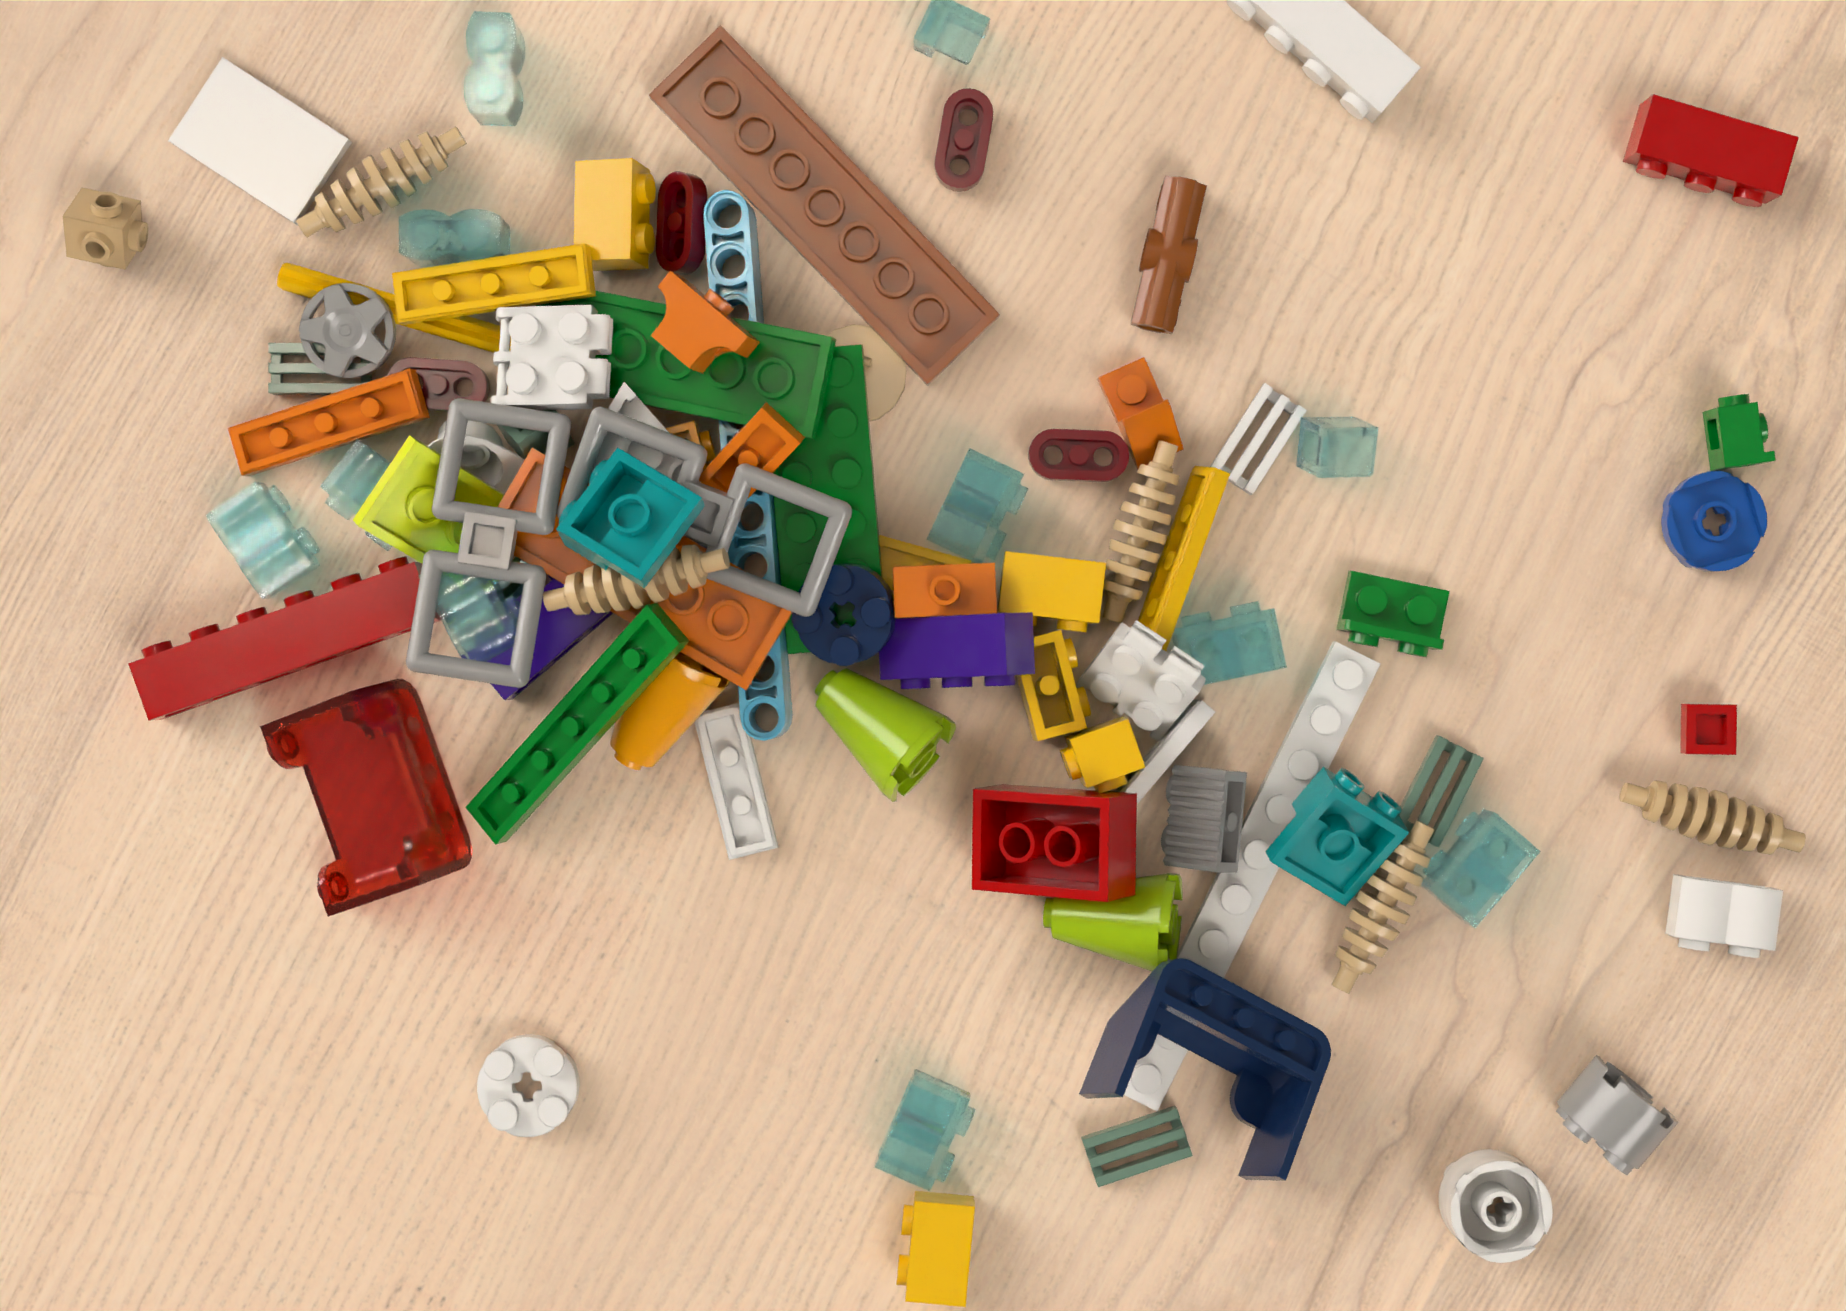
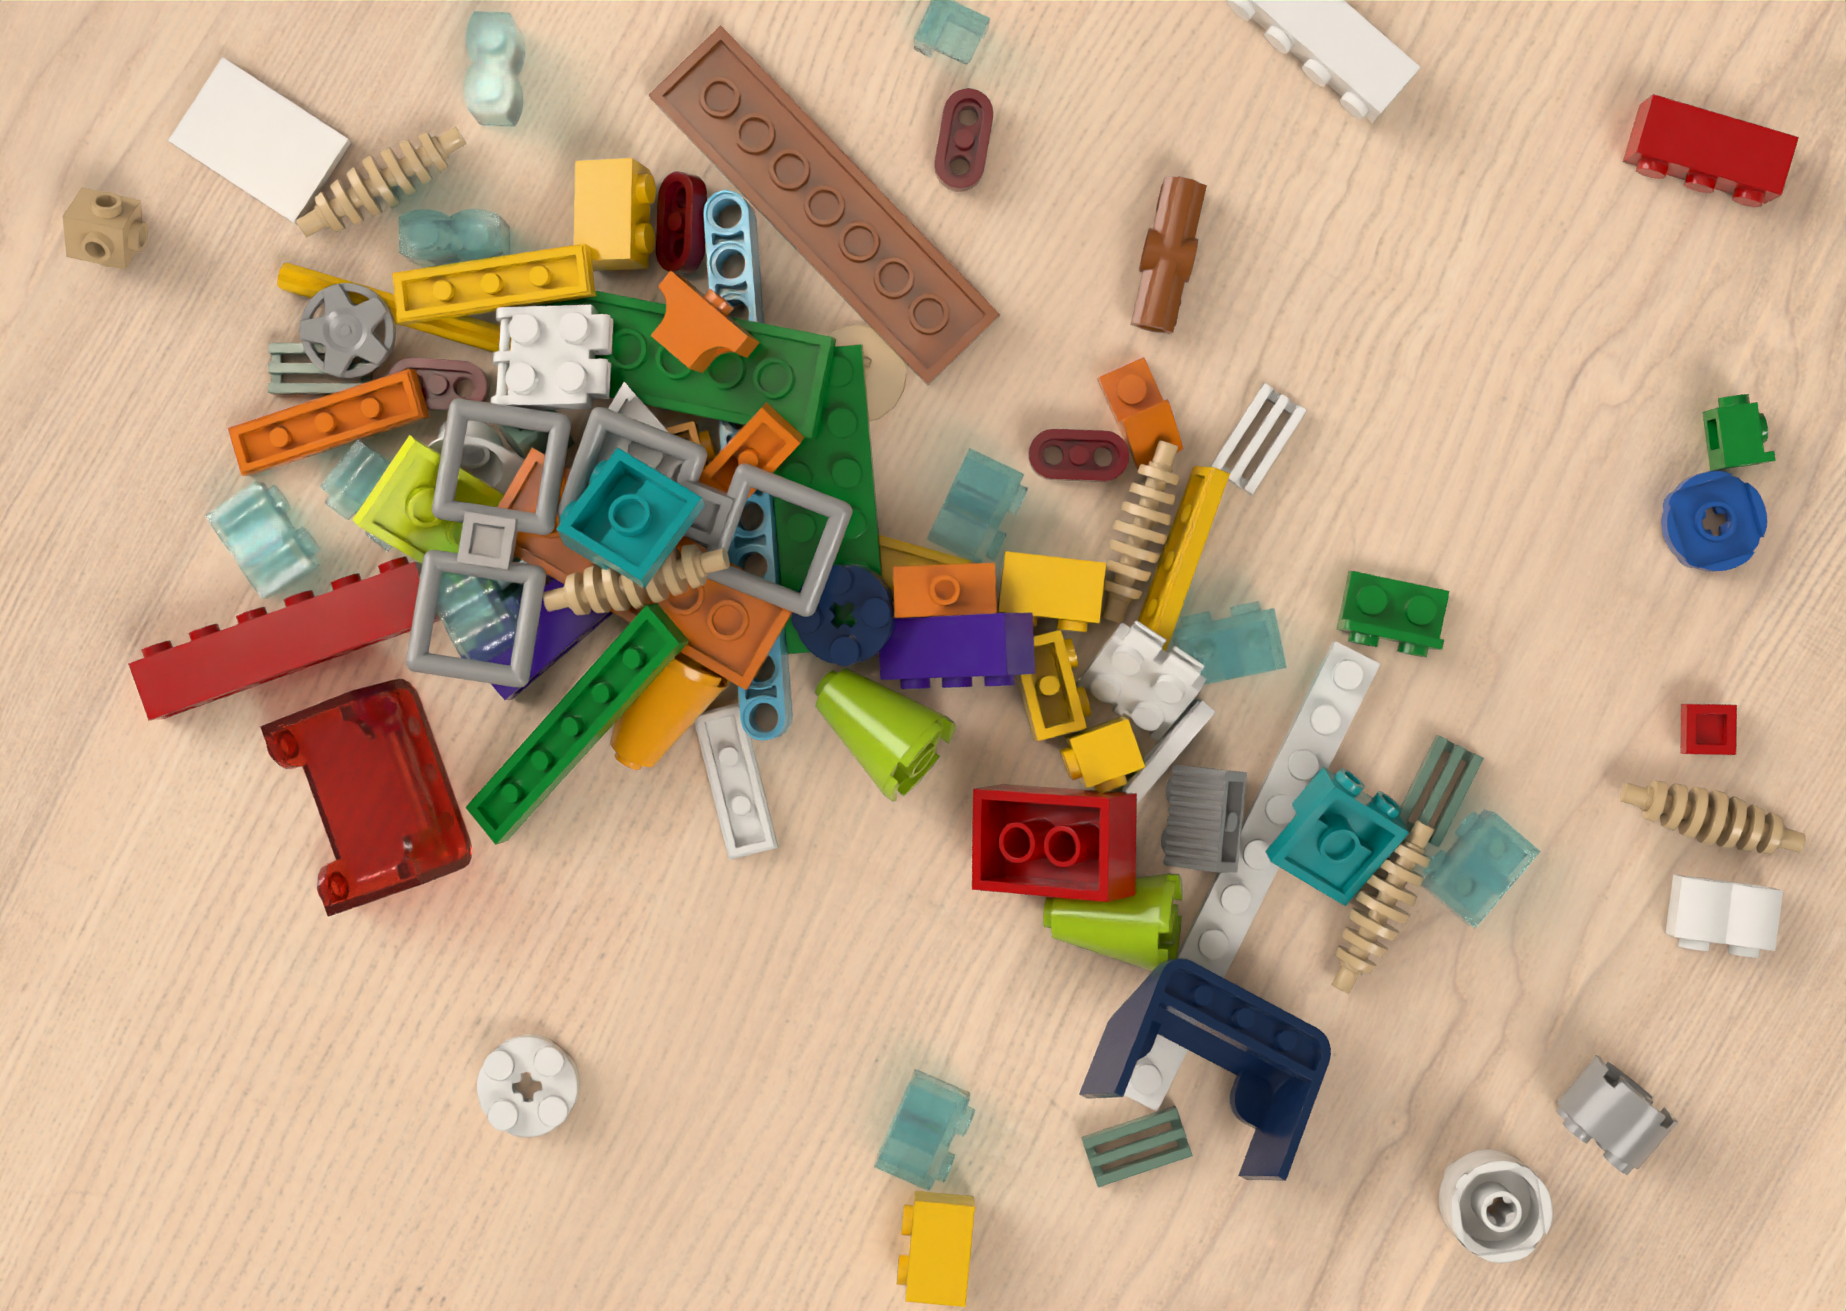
clear light blue panel [1296,417,1379,478] -> none

